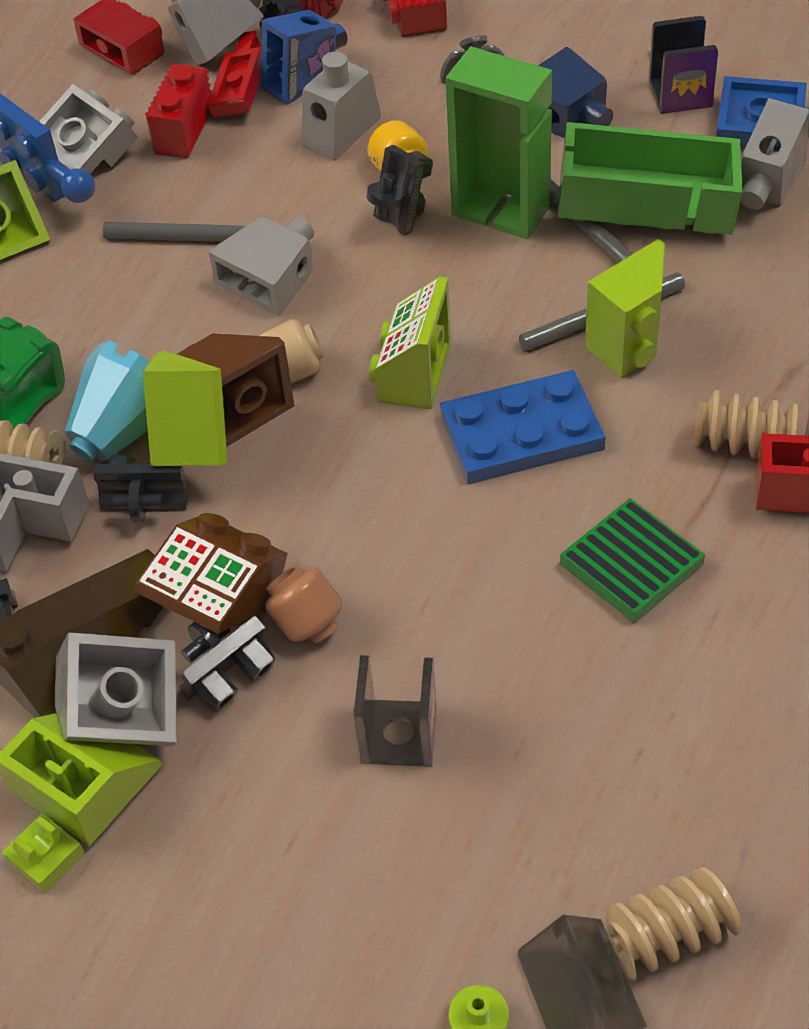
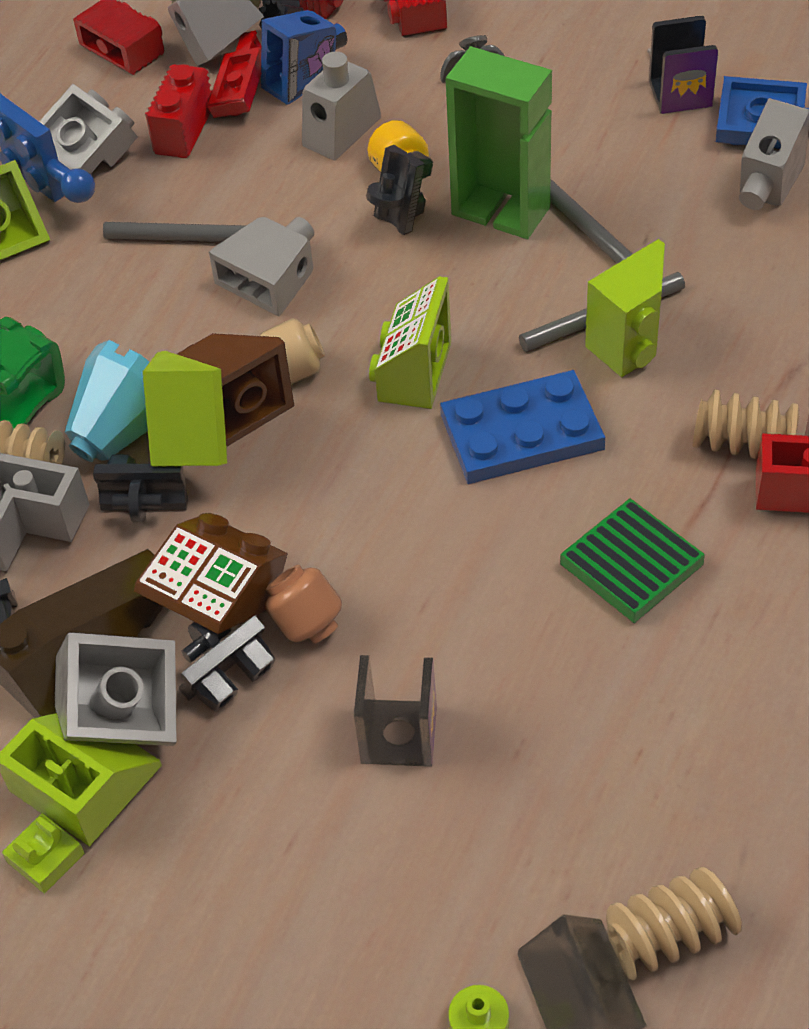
dark blue torso [538,47,613,138] -> none
bright green piece [558,122,743,235] -> none

